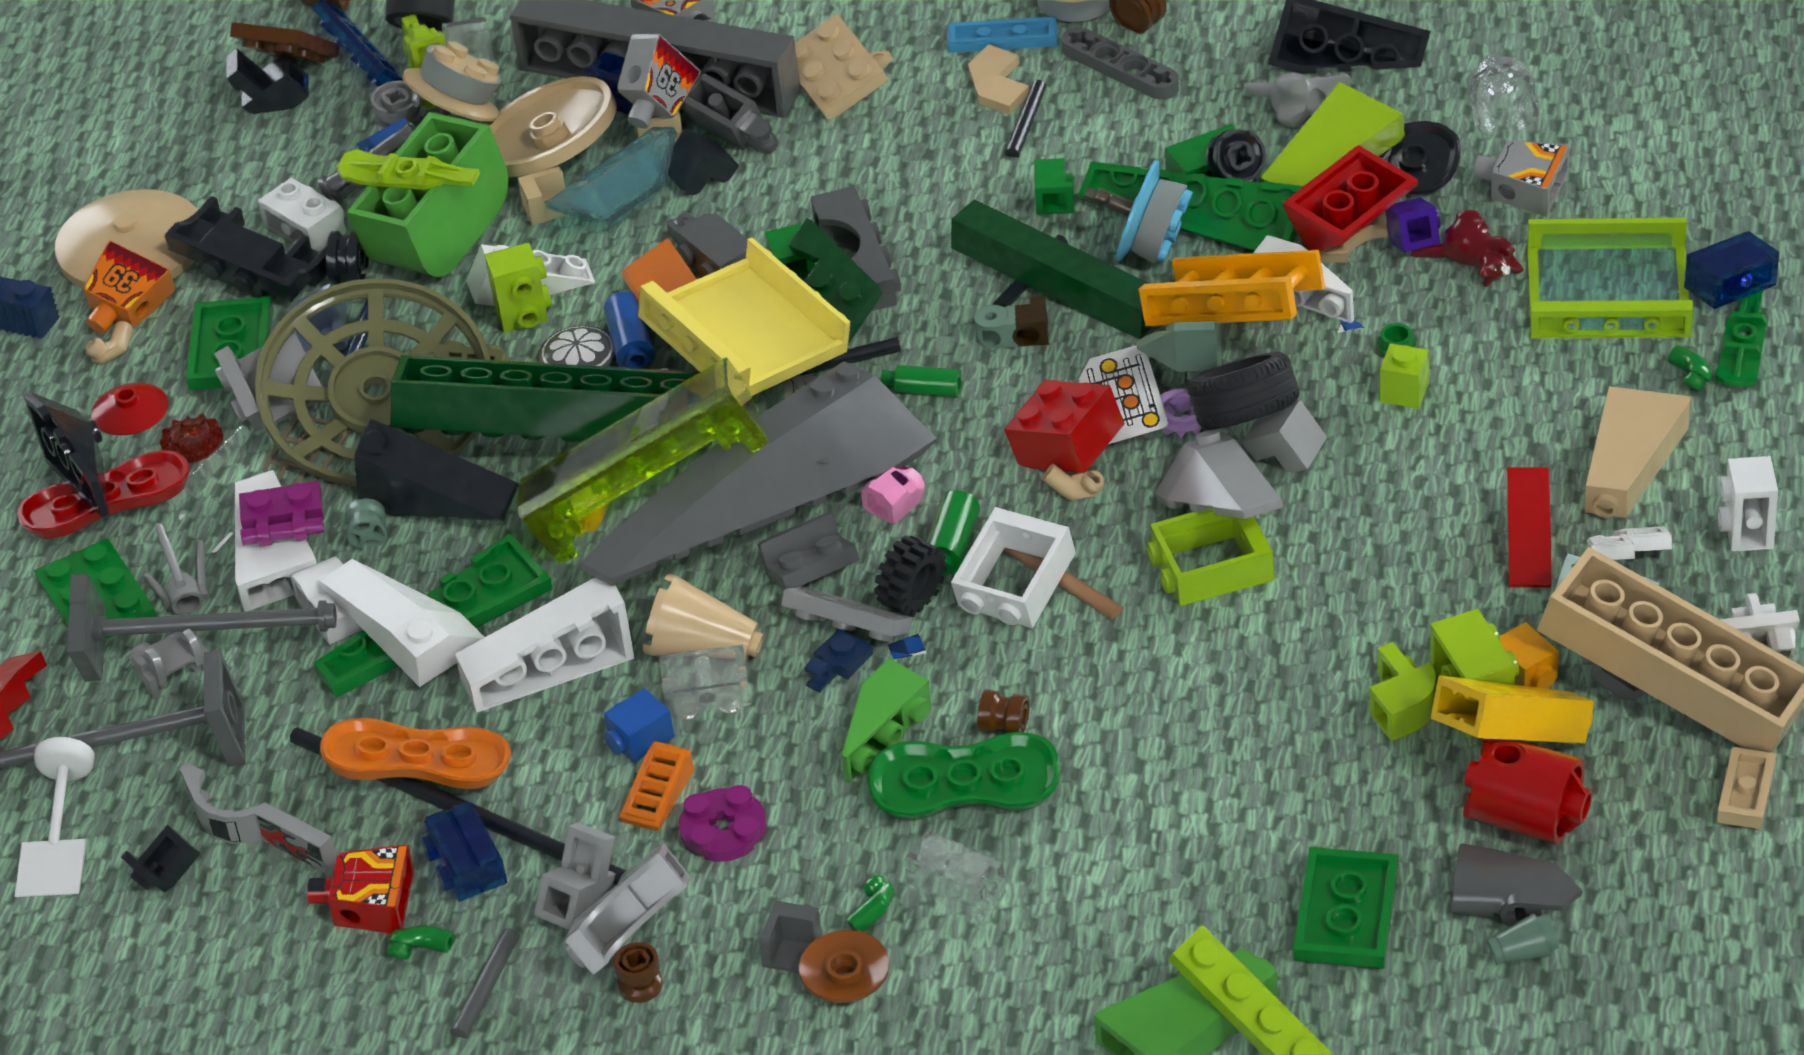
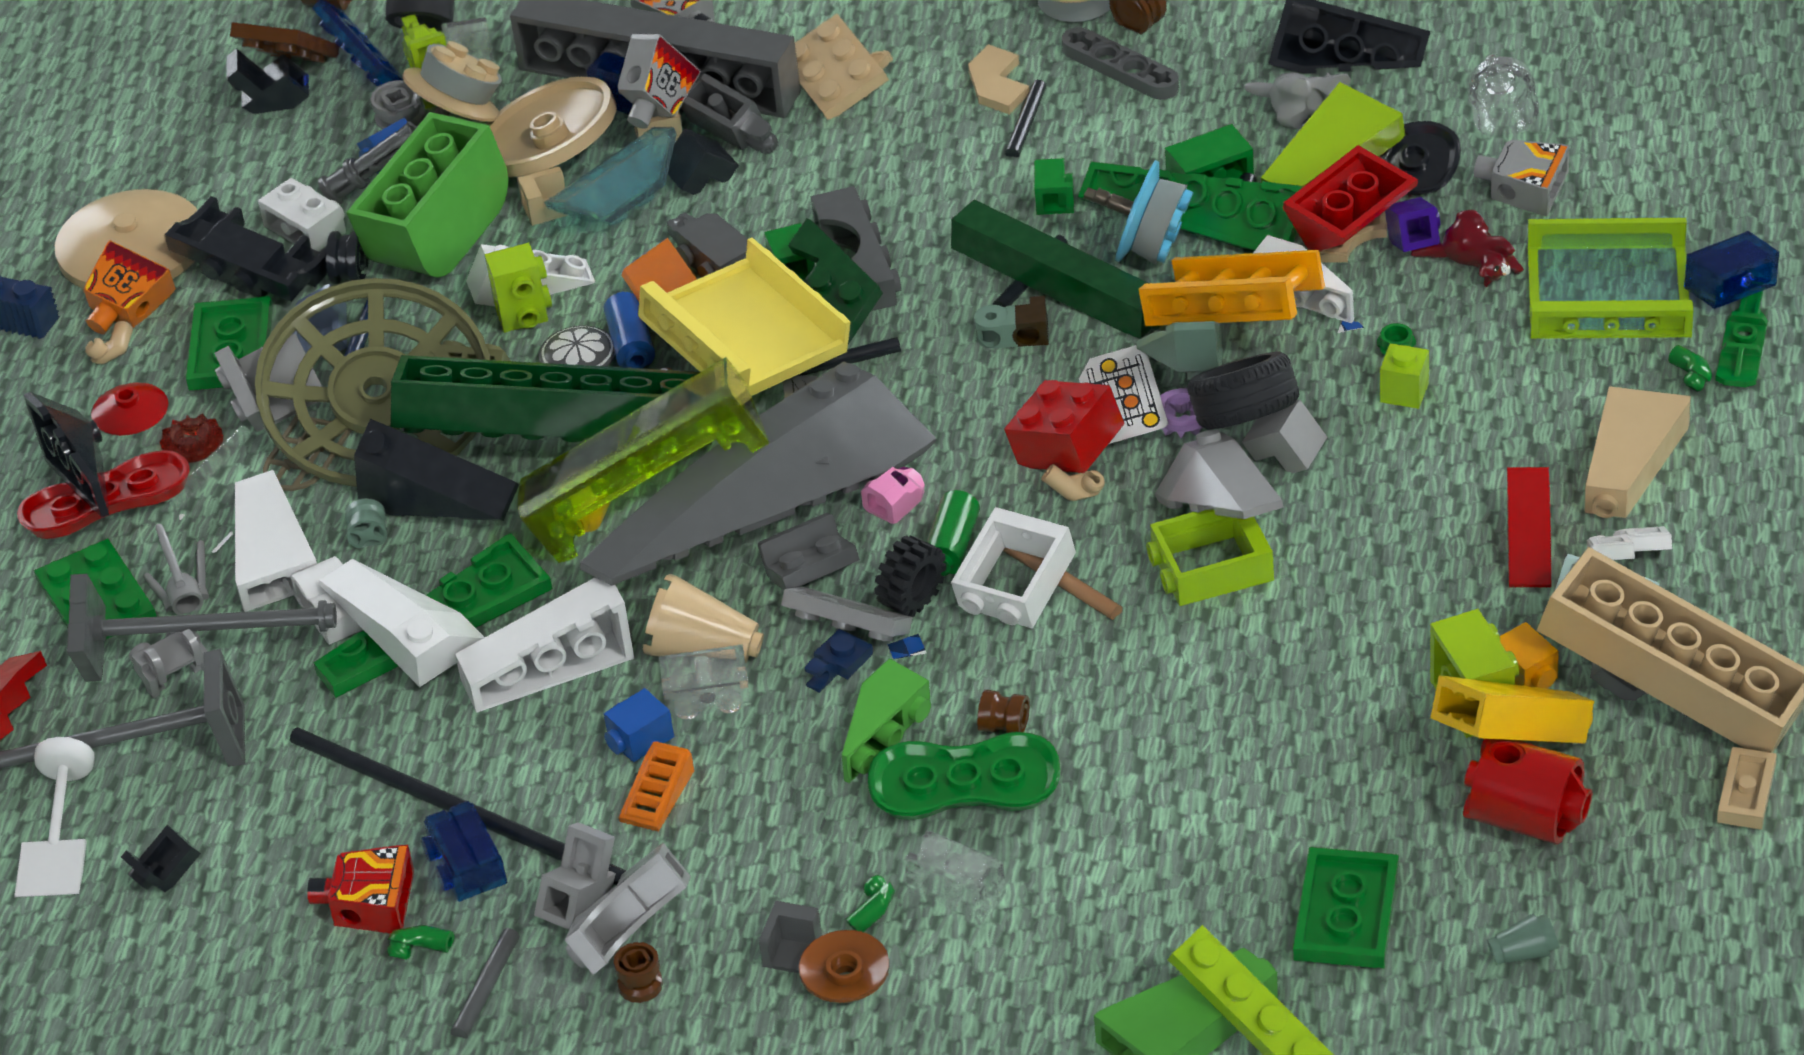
light grey piece [179,762,337,874] -> none
magenta plate [239,481,324,547] -> none
orange plate [320,718,511,789] -> none
lime piece [337,149,480,190] -> none
magenta plate [679,785,767,862] -> none
green cylinder [881,365,962,398] -> none
dark azure tile [948,17,1057,53] -> none
black wheel [1205,129,1266,181] -> none
lime brick [1369,642,1436,741] -> none
dark grey panel [1452,844,1582,926] -> none
white brick [1718,456,1778,551] -> none
white hips [1720,593,1800,657] -> none

